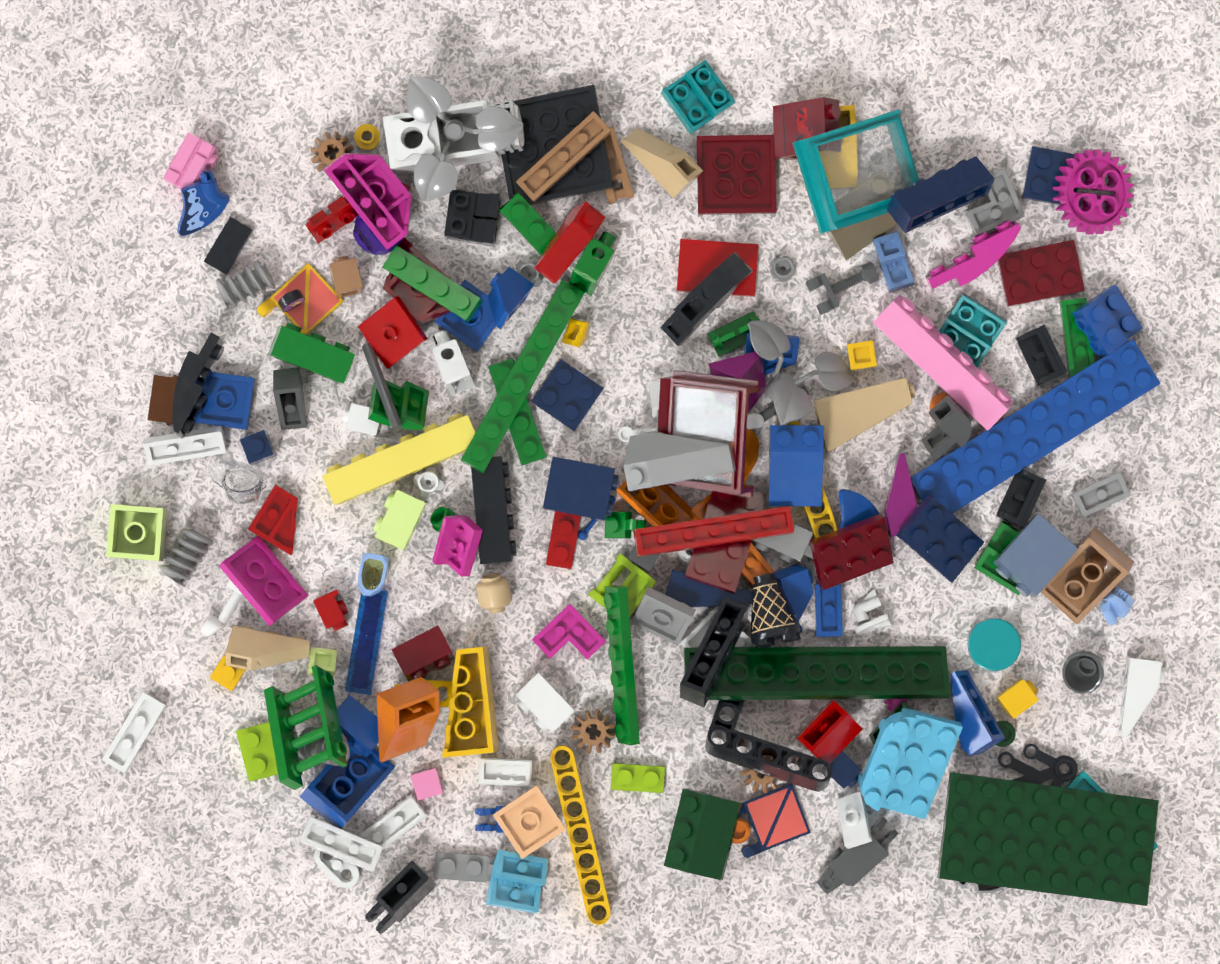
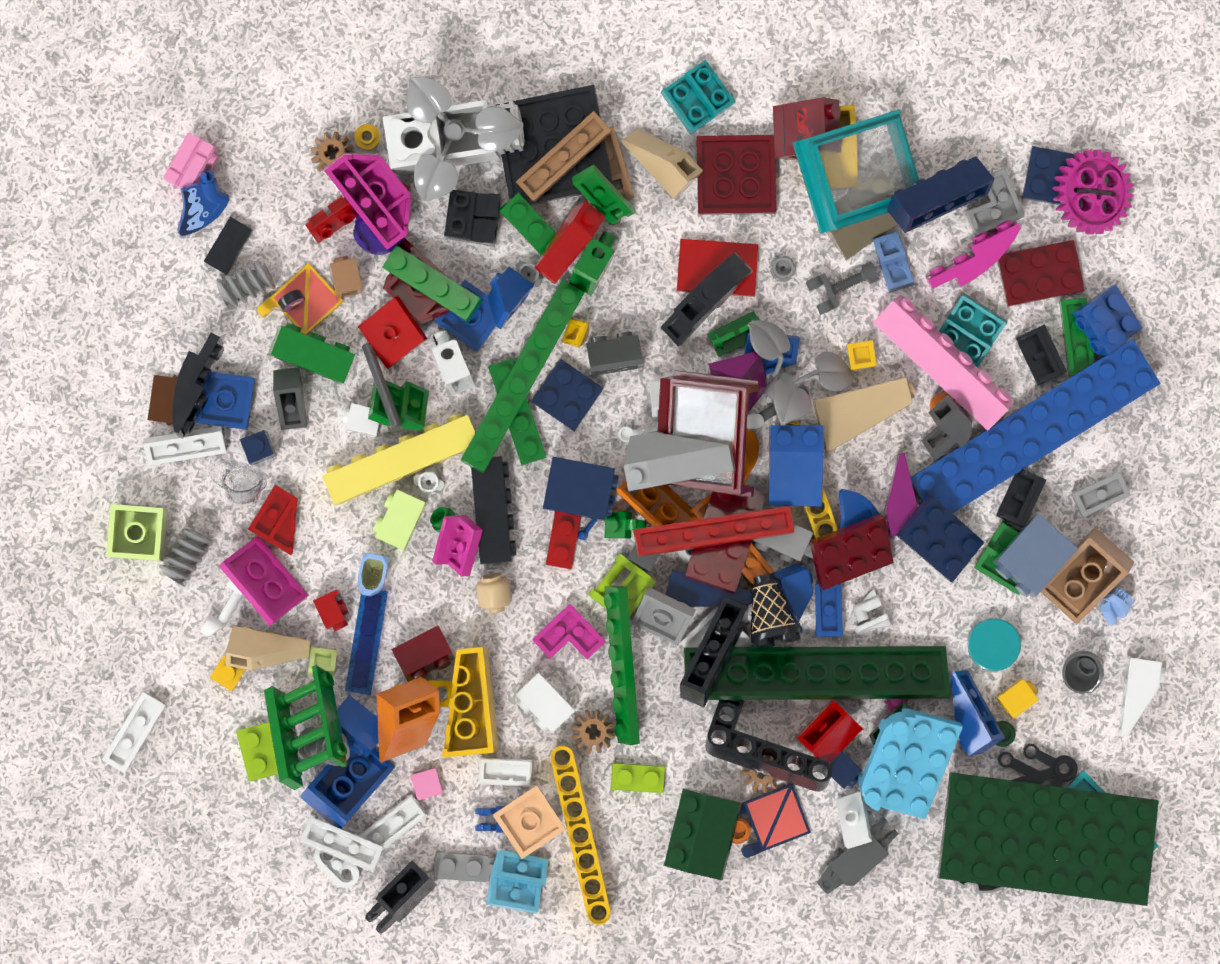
none -> green plate [572,165,636,225]
none -> dark grey slope [586,332,643,376]

